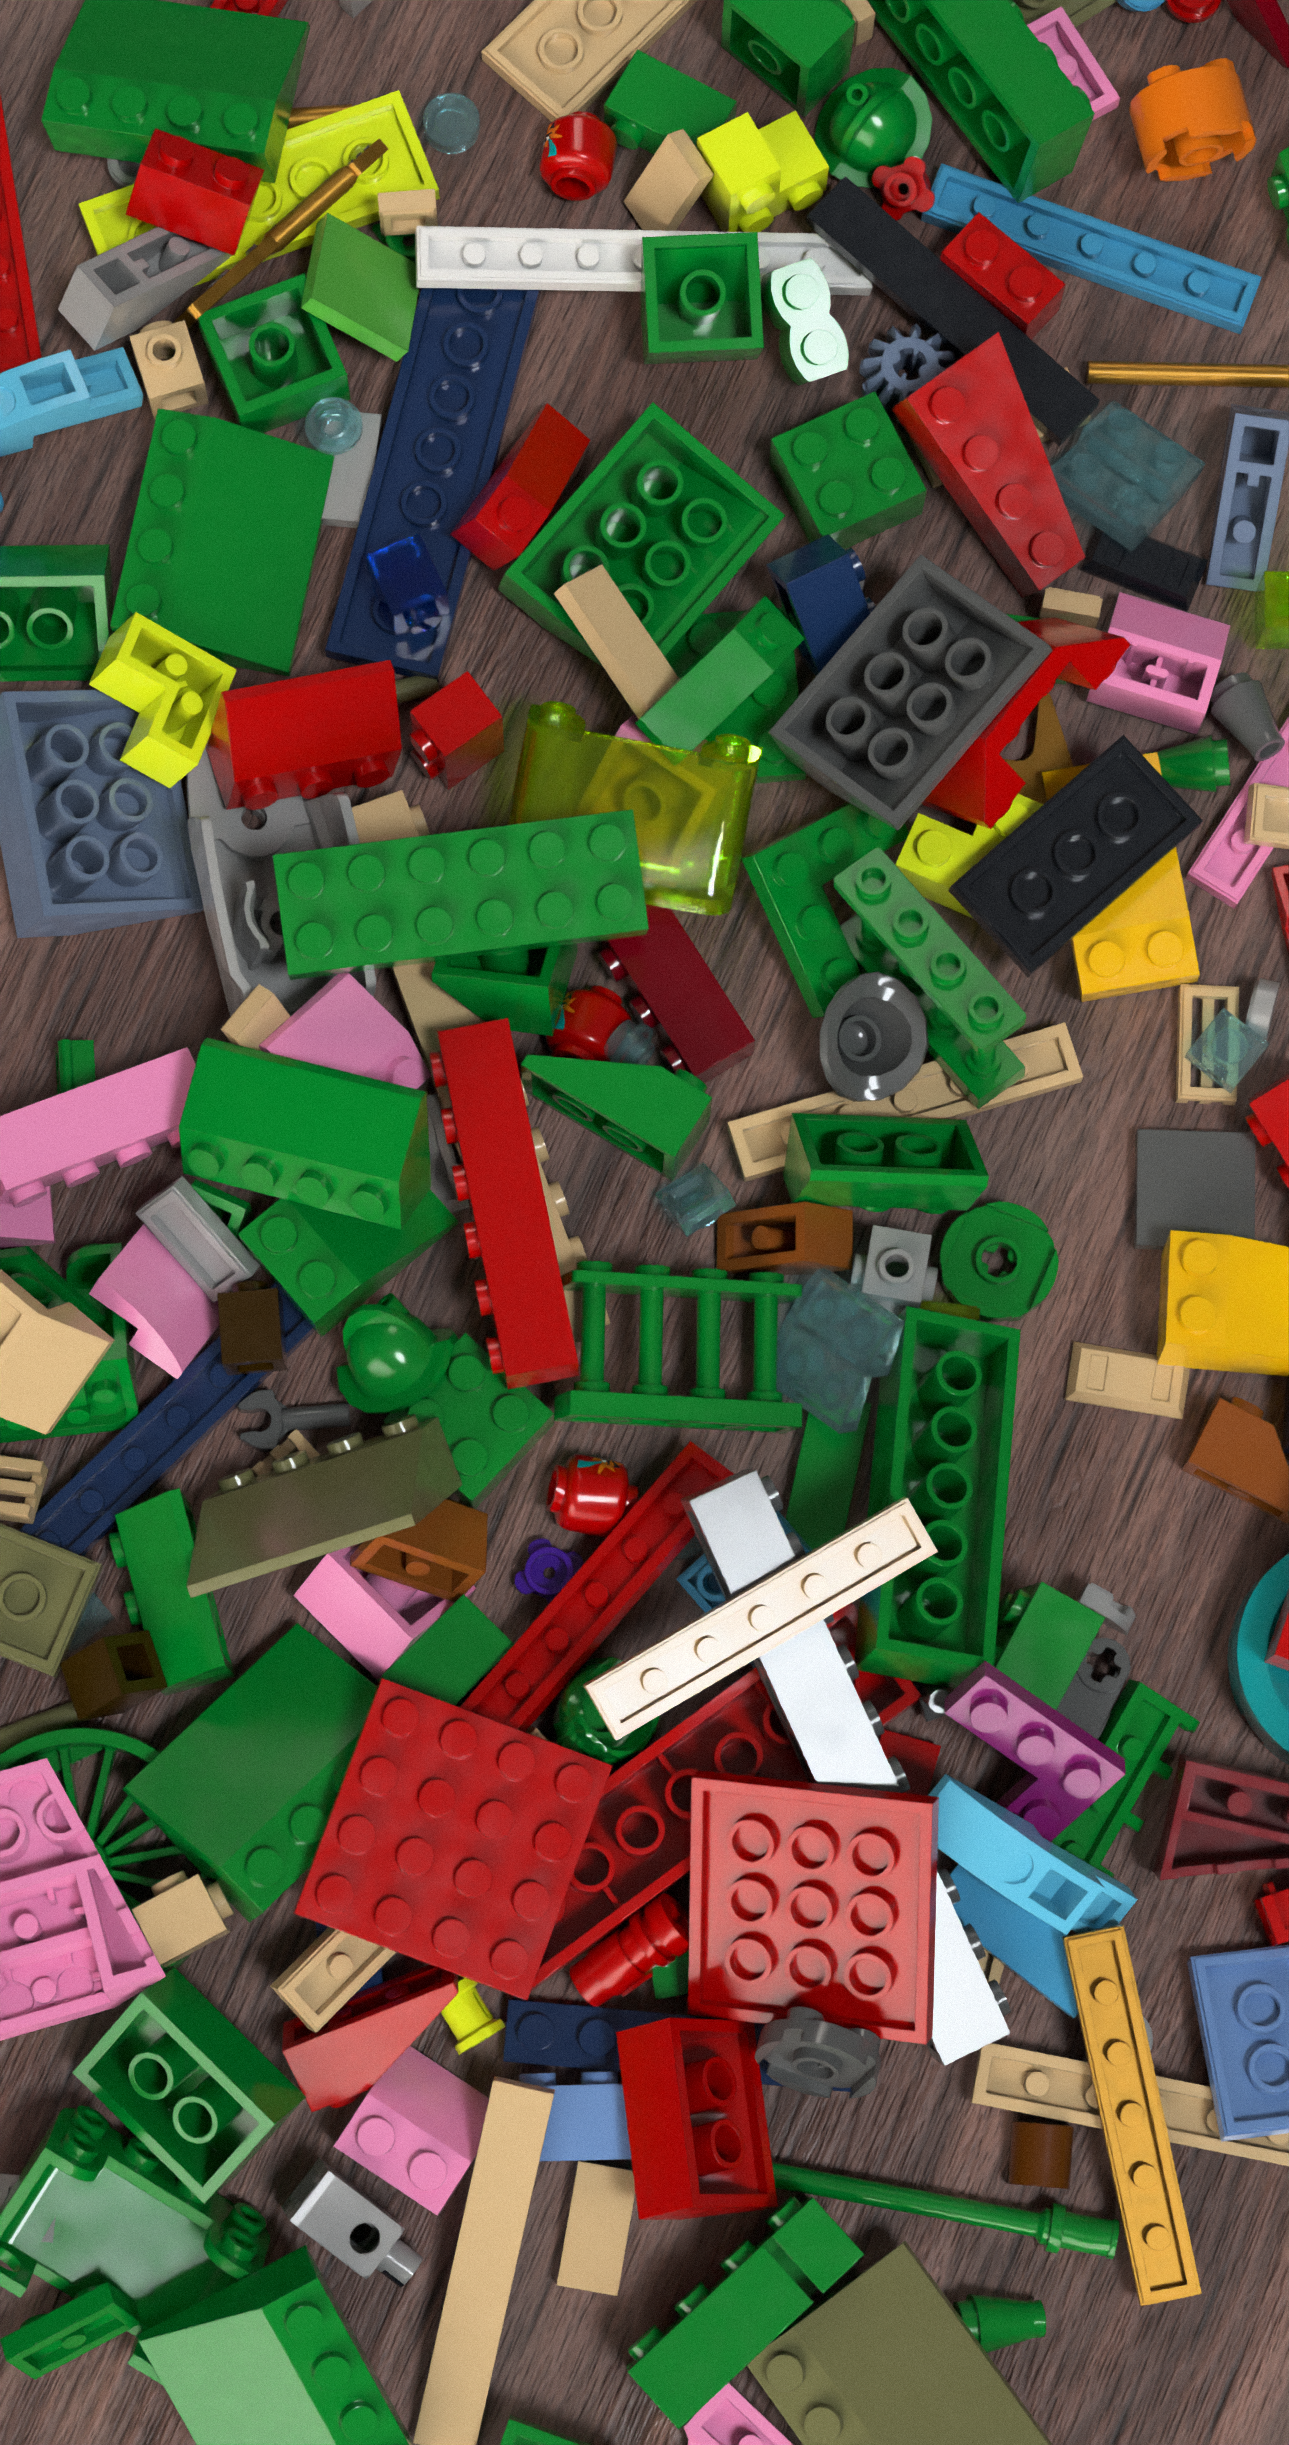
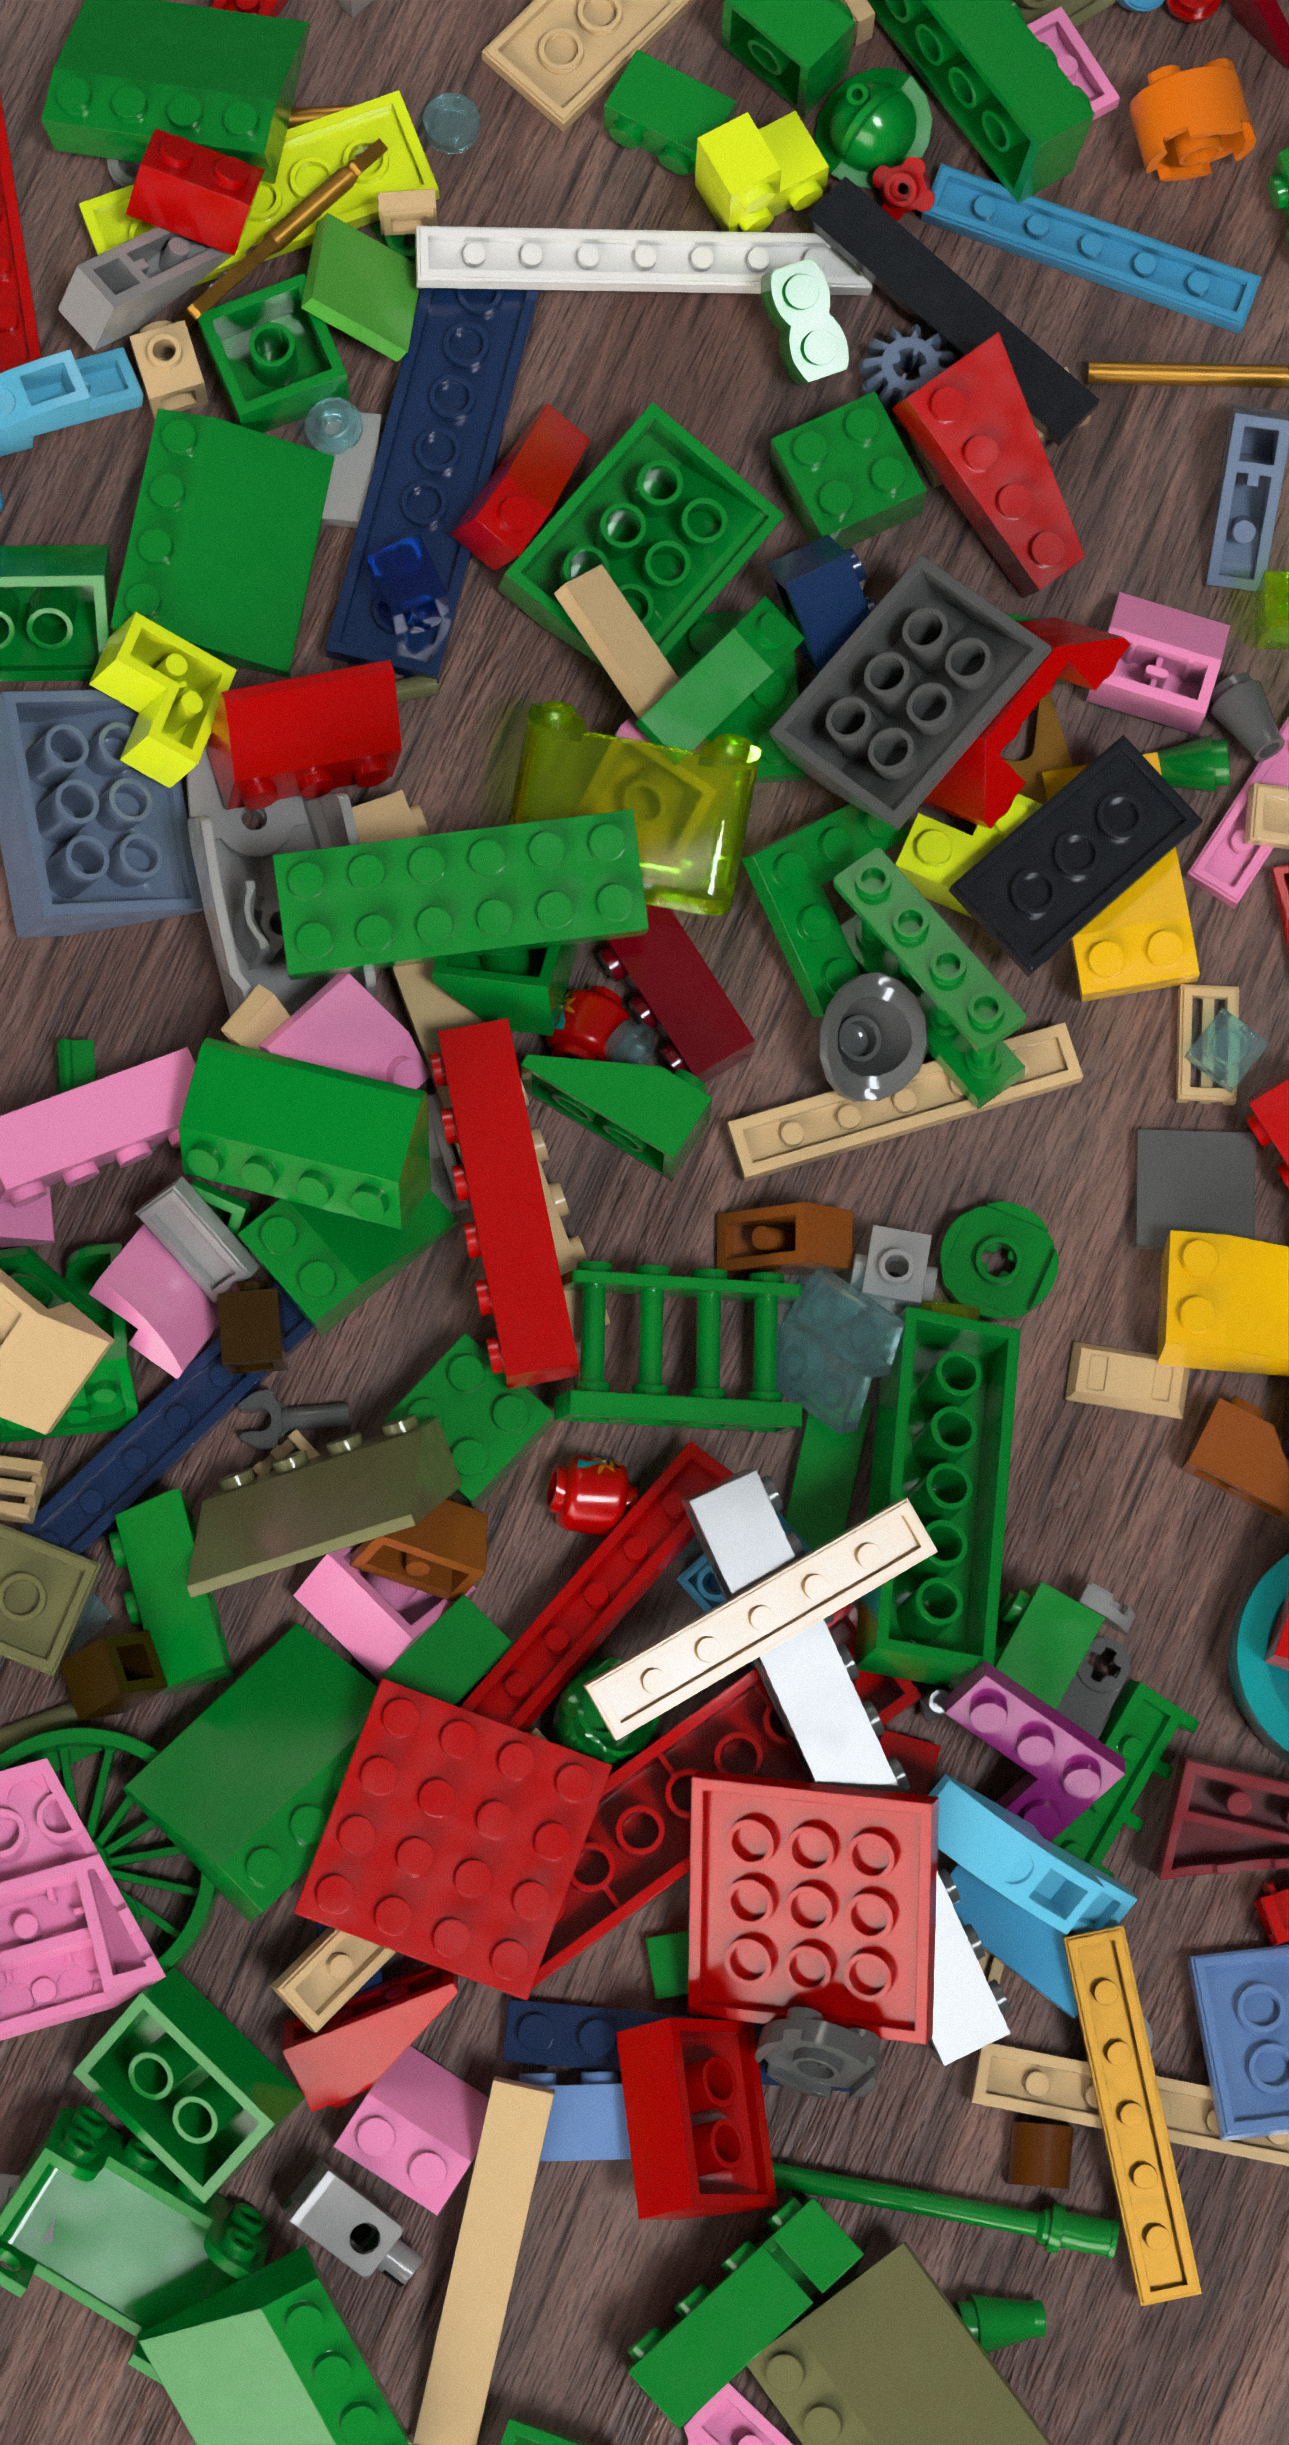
green plate [0,2282,142,2380] -> none
tan brick [132,1871,234,1967] -> none
green helmet [336,1293,459,1414] -> none
red brick [408,671,505,790] -> none
neon yellow bush [441,1978,505,2055] -> none
dark purple plate [515,1538,584,1604] -> none
red head [539,111,617,201] -> none
tan tile [557,2161,635,2296] -> none
red axle [569,1893,689,2007] -> none
tan tile [623,129,714,231] -> none
green slope [641,232,764,364] -> none
clear light blue plate [655,1163,736,1237] -> none
green slope [783,1113,989,1214] -> none
red brick [940,212,1066,340] -> none
tan tile [1038,587,1103,629] -> none
clear light blue slope [1051,400,1206,552] -> none
black tile [1081,518,1208,612] -> none
light grey tile [1244,978,1280,1040] -> none

